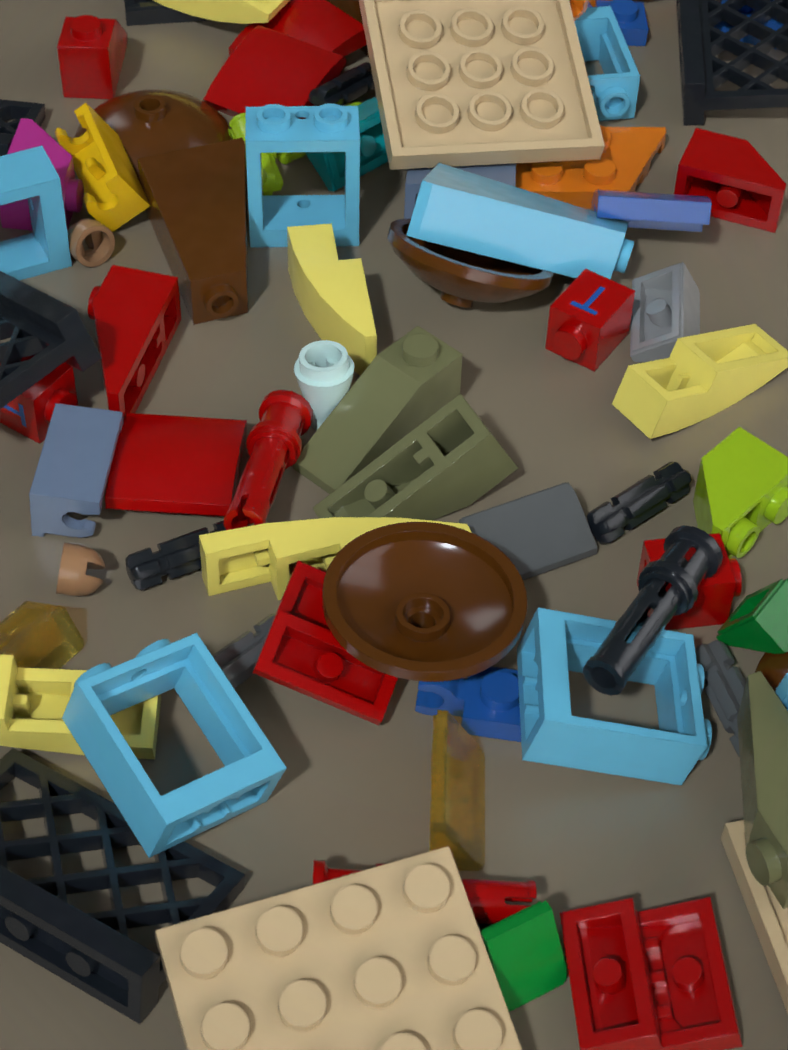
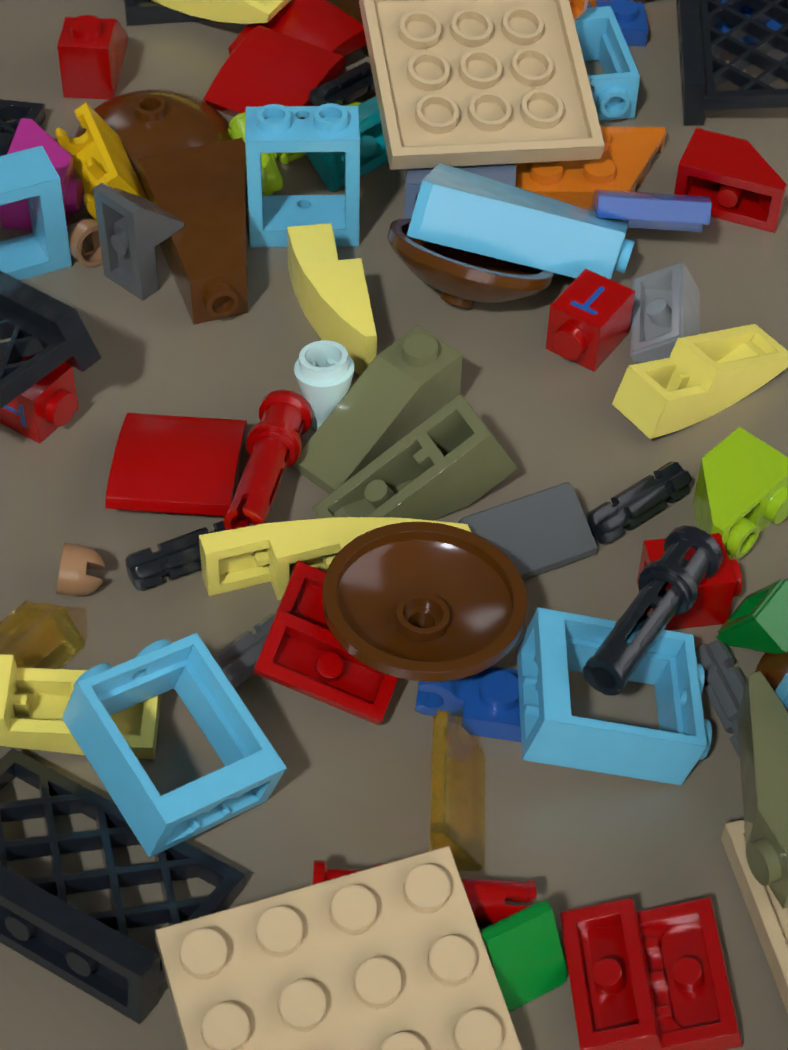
sand blue hinge [29,403,123,538] -> none
red slope [88,264,182,421] -> none
none -> dark grey slope [93,183,185,301]

